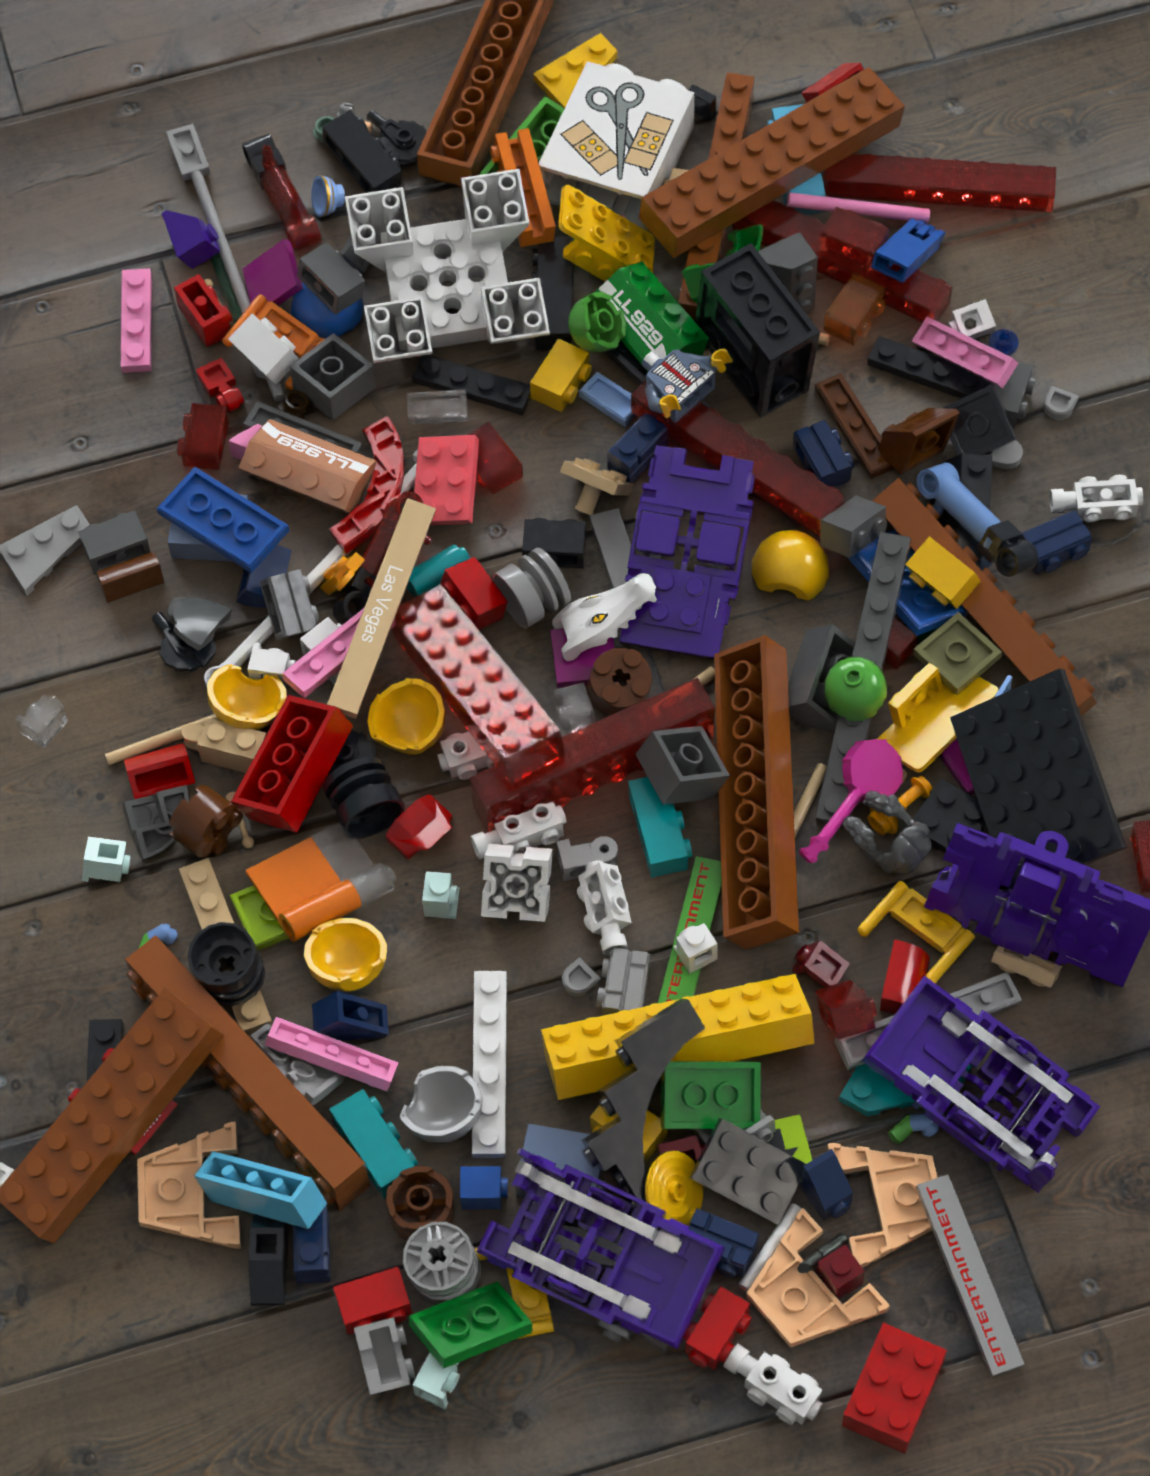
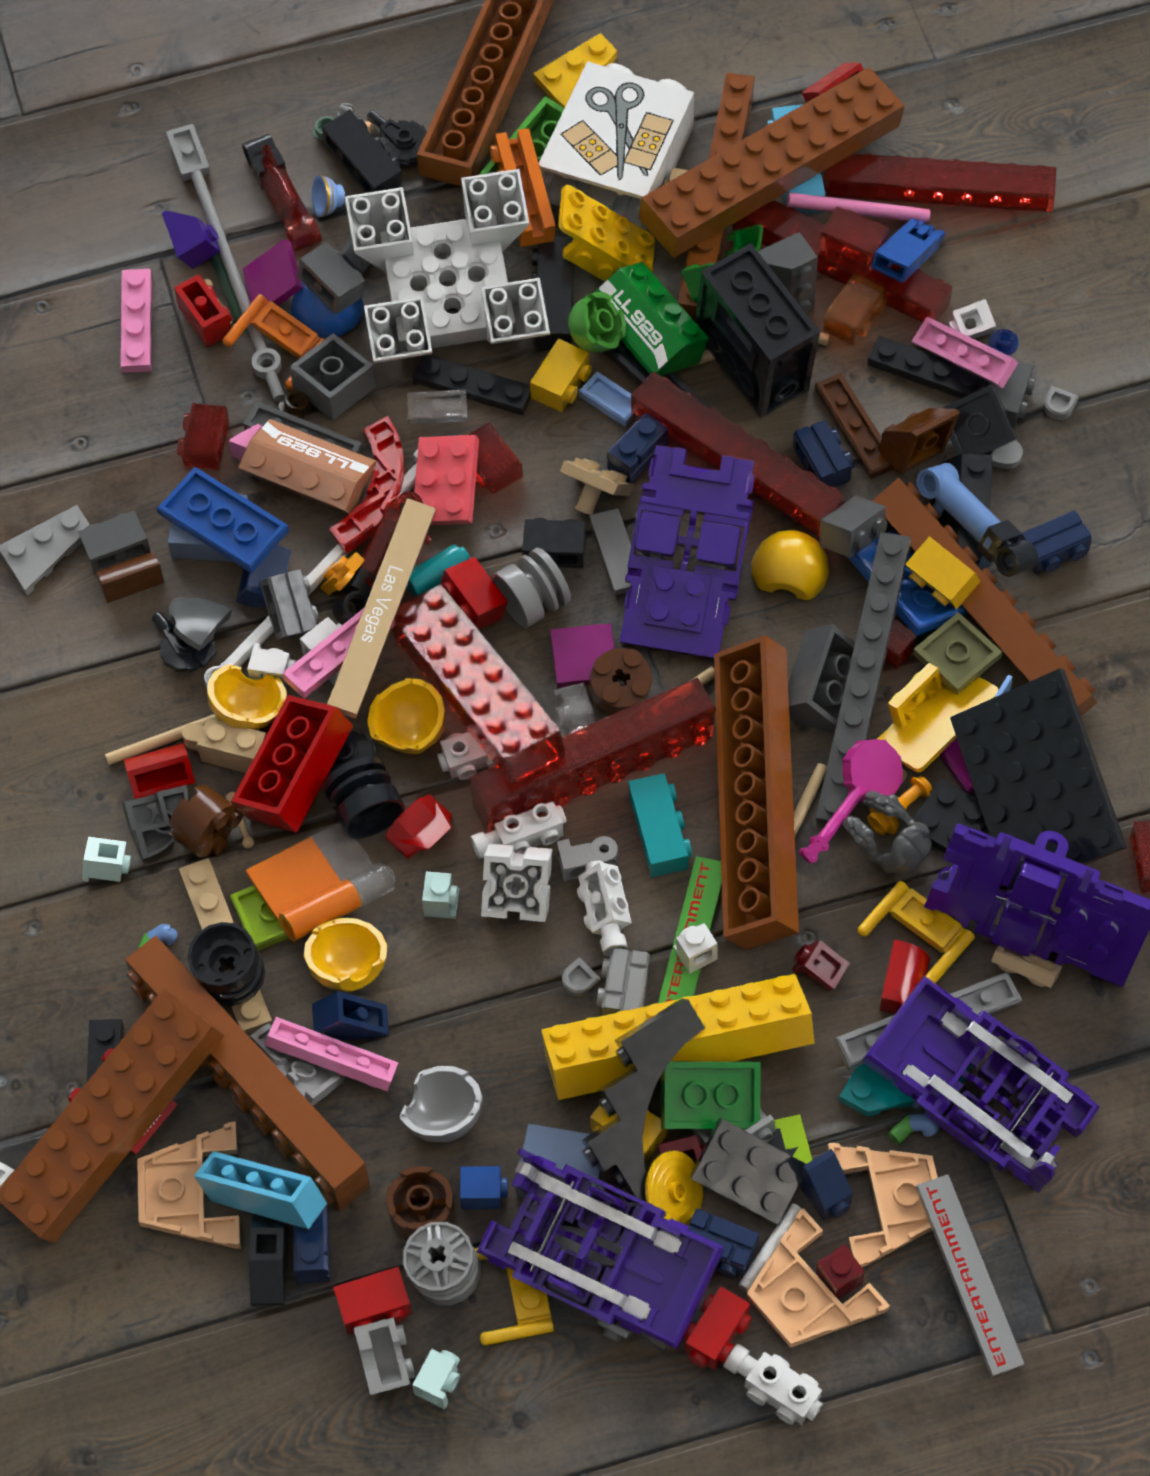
clear brick [15,695,68,749] -> none
red plate [196,358,244,413] -> none
white brick [228,313,299,385] -> none
teal brick [329,1089,418,1199] -> none
green plate [409,1281,532,1369] -> none
white plate [472,971,507,1159] -> none
white animal [552,573,657,661] -> none
dark grey brick [636,726,730,805] -> none
torso [642,349,733,423] -> none
black tile [688,84,716,121] -> none
pearl dark grey piece [797,1233,848,1273] -> none
clear red brick [815,980,877,1040] -> none
bright green cylinder [825,657,887,721] -> none
red brick [842,1323,947,1454] -> none
white brick [1049,475,1143,522] -> none

